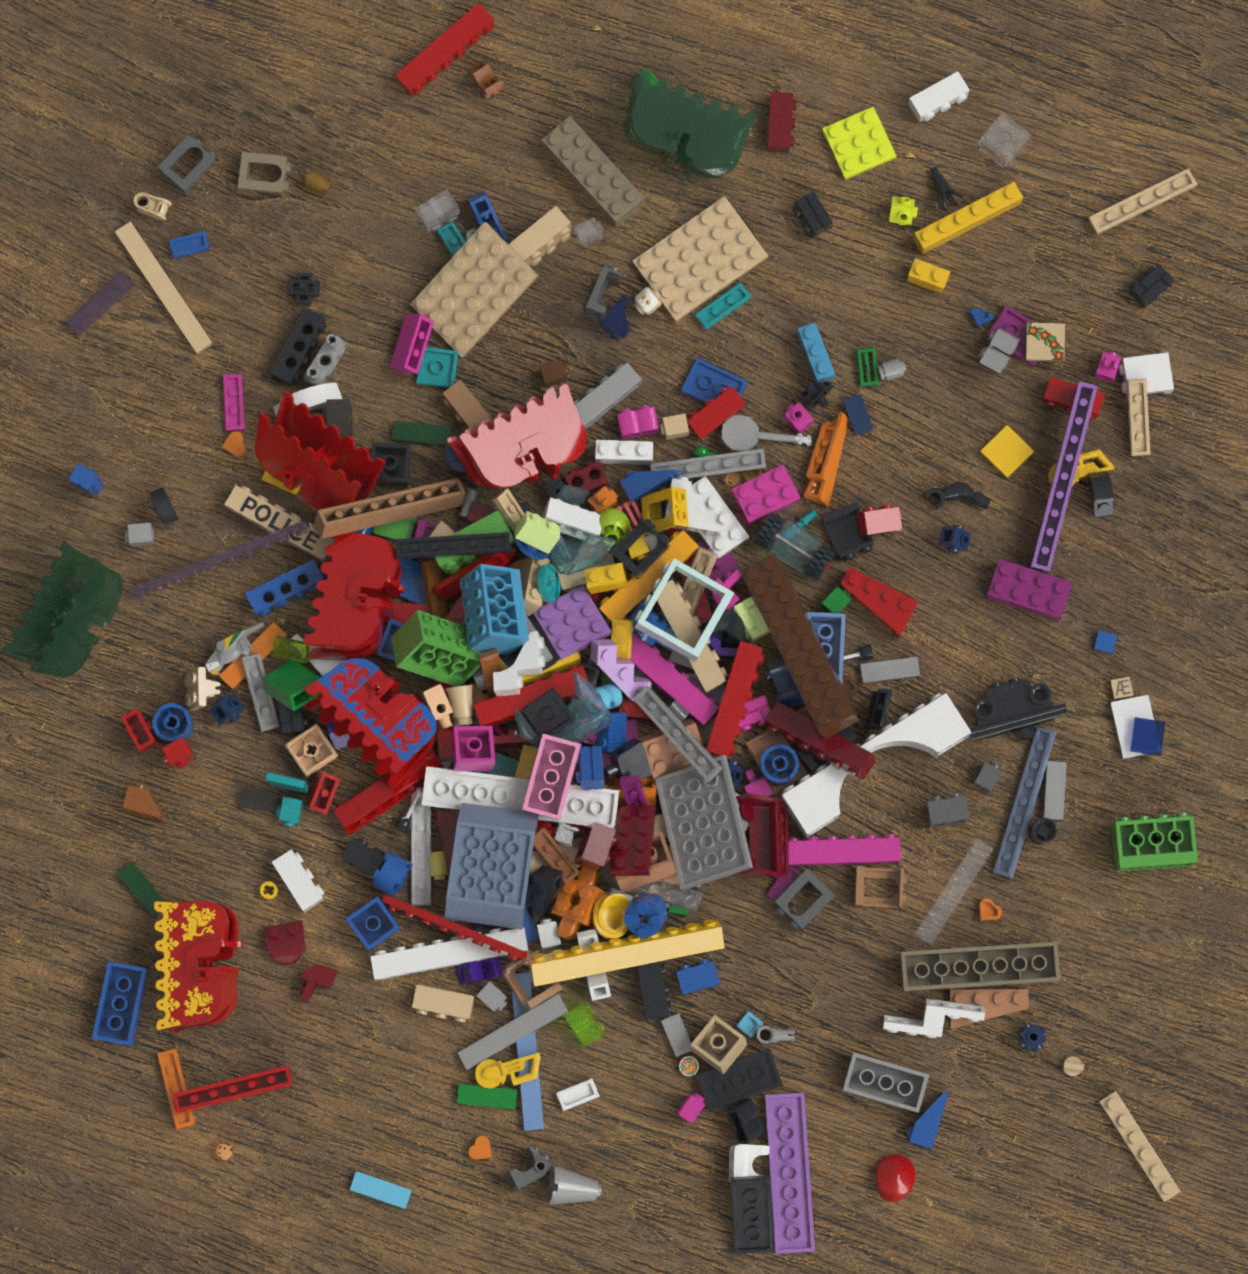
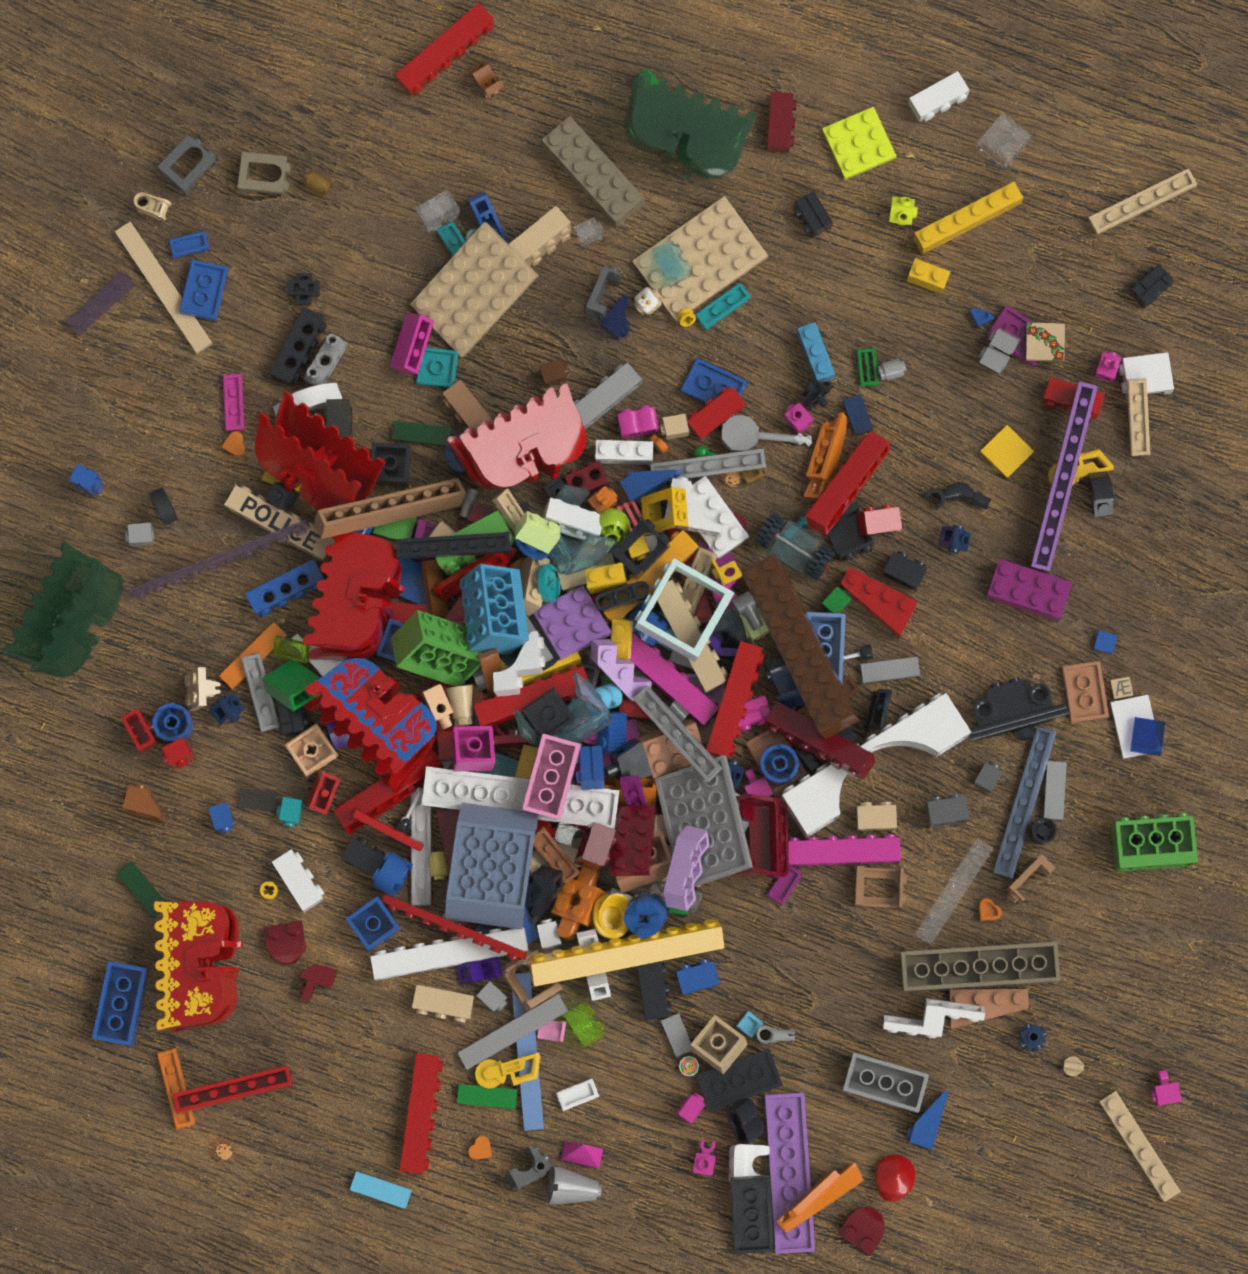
light grey animal [205,623,265,676] -> none
teal tile [266,772,310,795] -> none
dark pink brick [731,464,800,527] -> none
dark grey panel [774,868,835,930] -> none
black piece [930,167,964,211] -> none
none -> blue tile [179,259,229,322]
none -> blue brick [209,802,236,834]
none -> black brick [265,482,300,509]
none -> red tile [351,807,424,852]
none -> red brick [399,1053,444,1174]
none -> bright pink bracket [537,1021,566,1043]
none -> dark pink slope [561,1141,603,1168]
none -> black beam [595,581,650,612]
none -> orange tile [649,434,668,456]
none -> clear light blue brick [652,240,692,287]
none -> lavender brick [663,825,710,912]
none -> yellow bush [677,308,696,327]
none -> dark pink brick [693,1140,716,1176]
none -> yellow bracket [711,559,742,586]
none -> dark grey pin [731,591,763,631]
none -> orange wedge [776,1163,863,1233]
none -> red brick [806,431,890,536]
none -> dark red slope [838,1206,886,1256]
none -> tan brick [856,802,897,831]
none -> black brick [882,551,928,592]
none -> medium nougat panel [1005,854,1056,904]
none -> nougat tile [1061,661,1109,723]
none -> dark pink brick [1150,1070,1182,1106]

